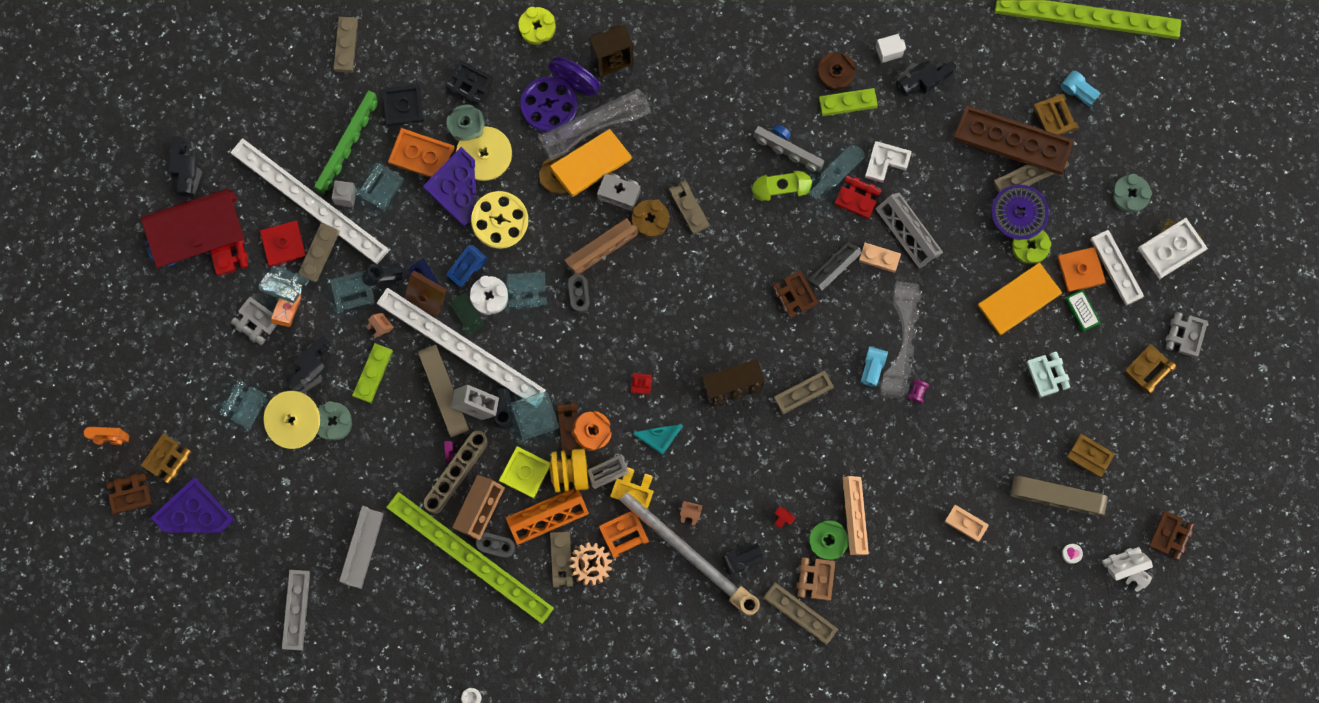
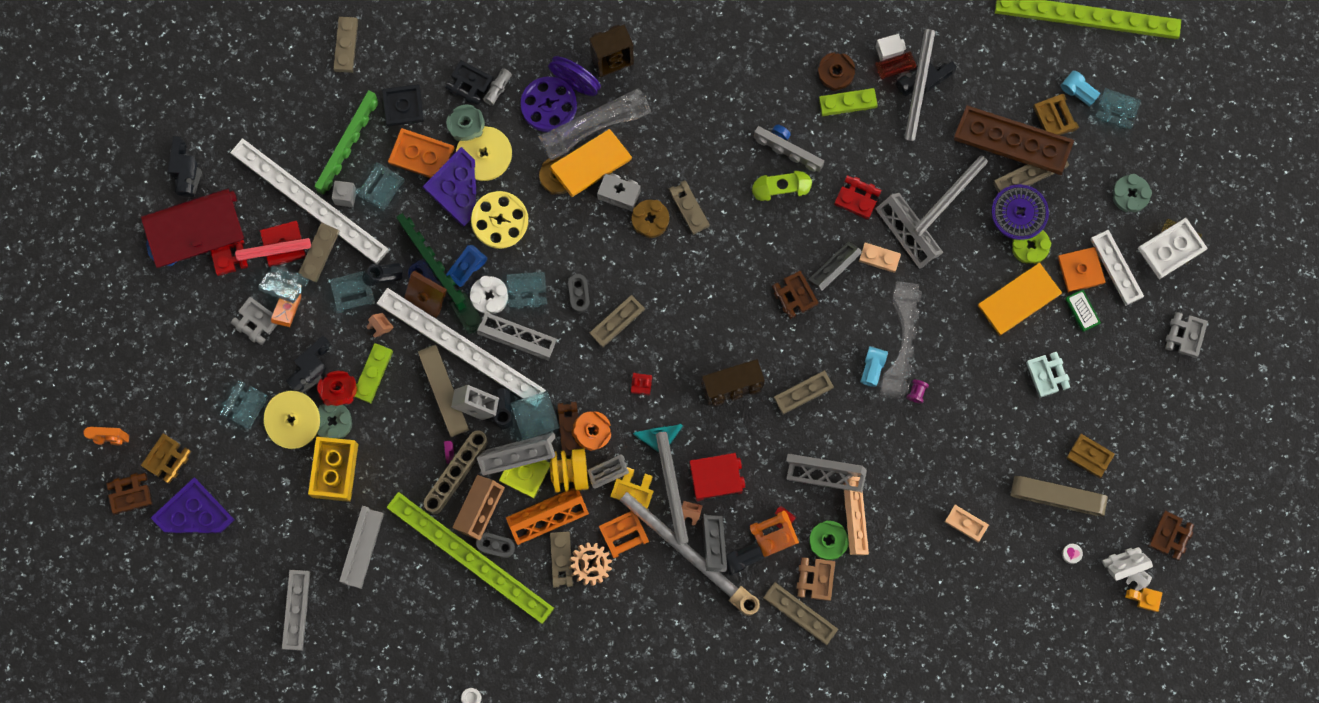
neon yellow plate [518,7,556,45] -> none
medium nougat fence [565,218,638,275] -> none
clear light blue piece [809,145,865,200] -> none
white plate [865,141,912,183] -> none
pearl gold plate [1124,344,1176,395] -> none
none -> coral axle [235,238,311,261]
none -> yellow brick [308,437,358,502]
none -> red plate [317,371,357,406]
none -> dark green plate [396,213,466,311]
none -> light grey fence [477,312,557,361]
none -> light grey fence [477,432,556,476]
none -> light grey pin [483,68,512,106]
none -> dark tan plate [590,295,645,348]
none -> light grey axle [656,432,688,545]
none -> red panel [689,453,745,502]
none -> dark grey plate [702,515,727,572]
none -> orange plate [750,511,799,557]
none -> light grey fence [786,454,867,493]
none -> clear red tile [875,51,916,79]
none -> light grey axle [905,29,935,141]
none -> light grey axle [913,156,988,236]
none -> clear light blue plate [1095,88,1141,129]
none -> light orange plate [1125,588,1162,612]

